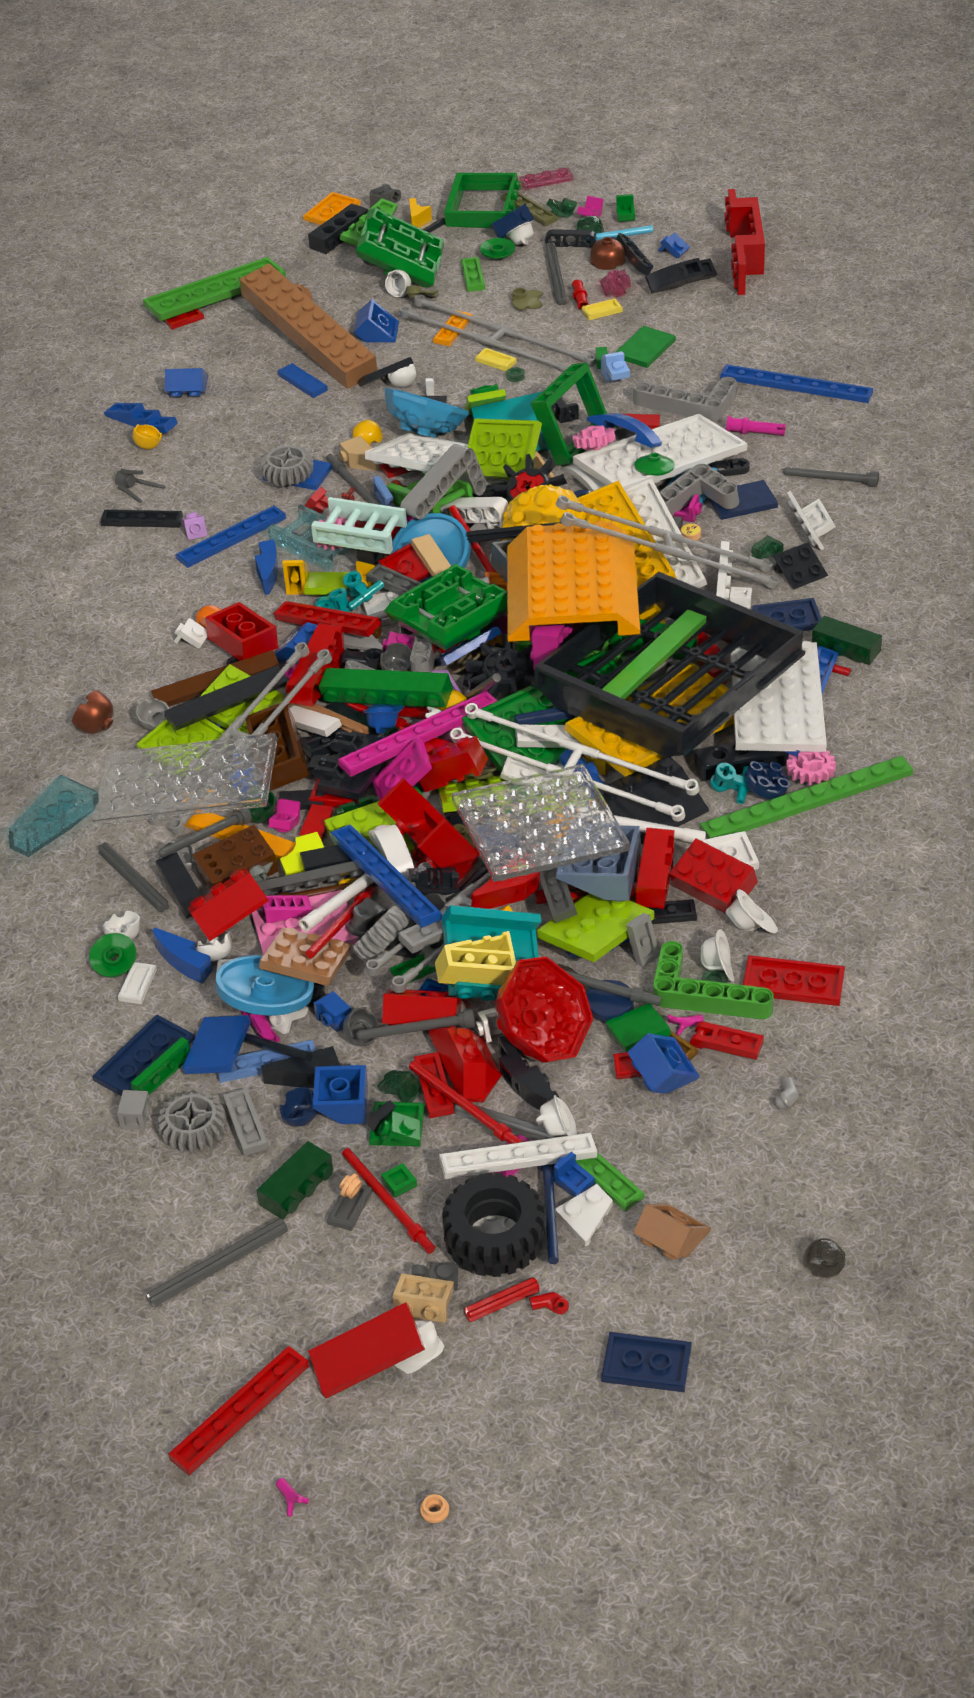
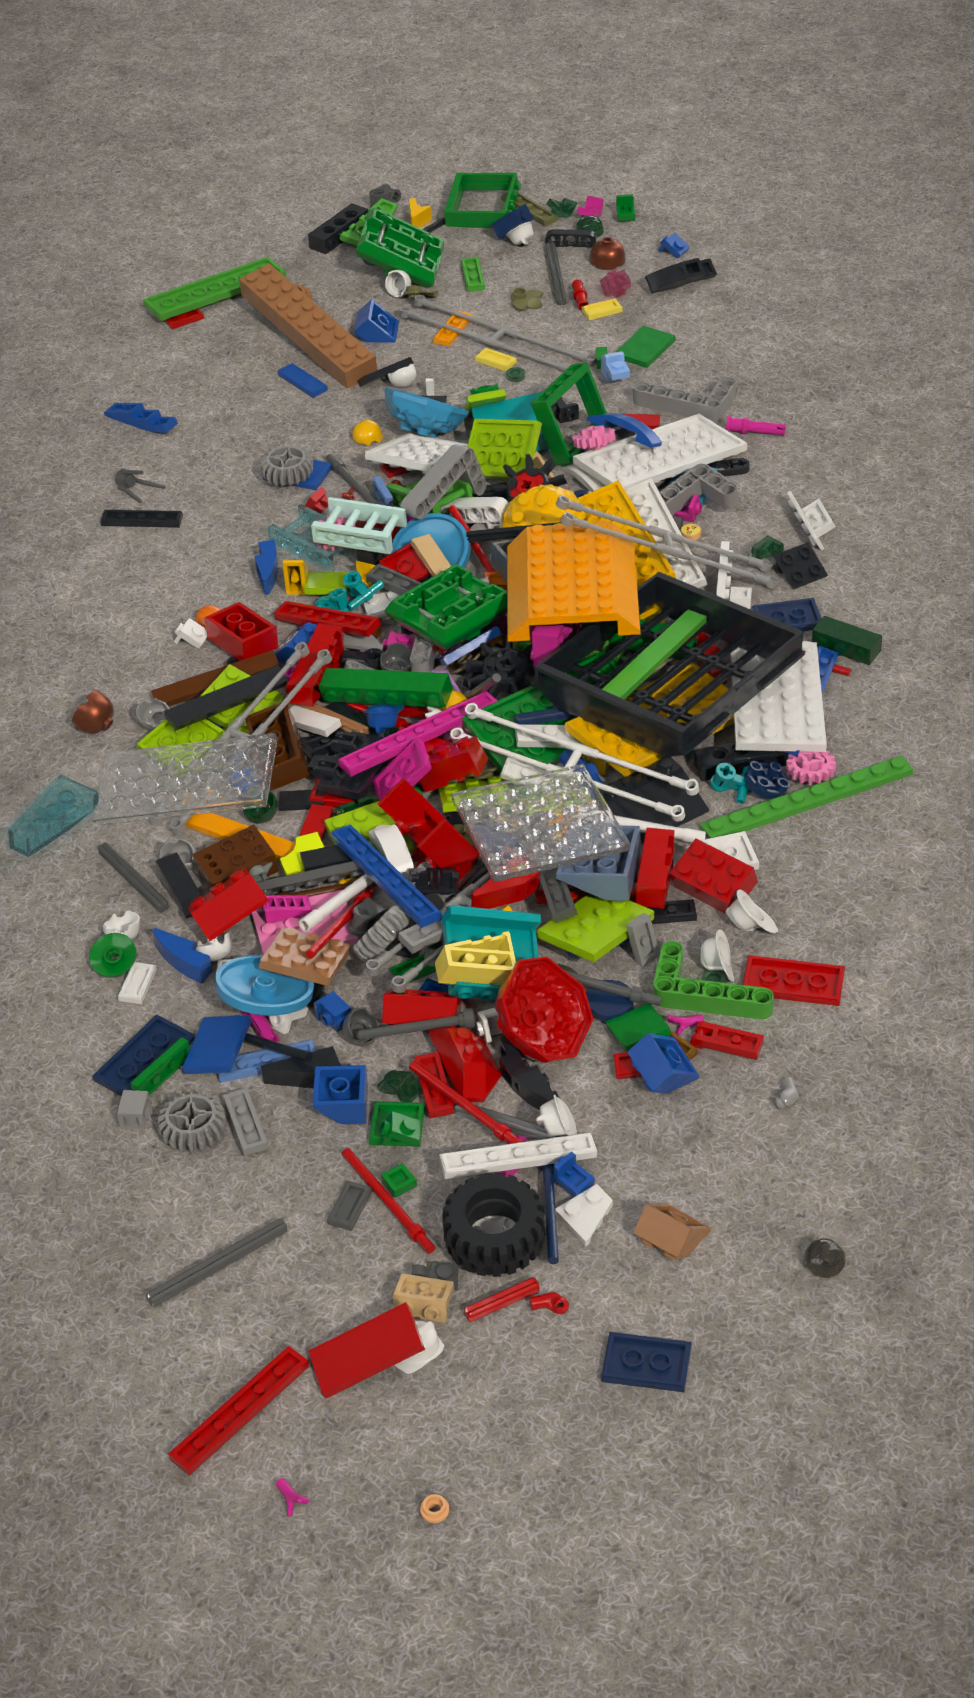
yellow hair [132,424,162,450] -> none
dark grey piece [158,806,252,857] -> none
blue slope [165,368,208,398] -> none
blue tile [175,505,286,568] -> none
lavender bracket [181,512,207,540] -> none
dark green brick [256,1141,333,1219] -> none
dark pink bracket [269,799,300,832] -> none
dark blue hair [280,1087,318,1127] -> none
light orange tile [303,192,361,225] -> none
tan slope [339,436,380,471] -> none
light nougat plate [339,1173,363,1199] -> none
black tile [367,1100,396,1132] -> none
green dish [480,238,515,259] -> none
clear pink plate [519,168,574,190] -> none
bright green tile [576,1153,645,1212] -> none
medium azure bar [586,225,653,242] -> none
black beam [615,233,654,275] -> none
green dish [634,453,674,476] -> none
dark blue tile [707,480,778,520] -> none
blue tile [720,364,873,403] -> none
red bracket [724,189,765,295] -> none
dark grey piece [783,467,879,487] -> none

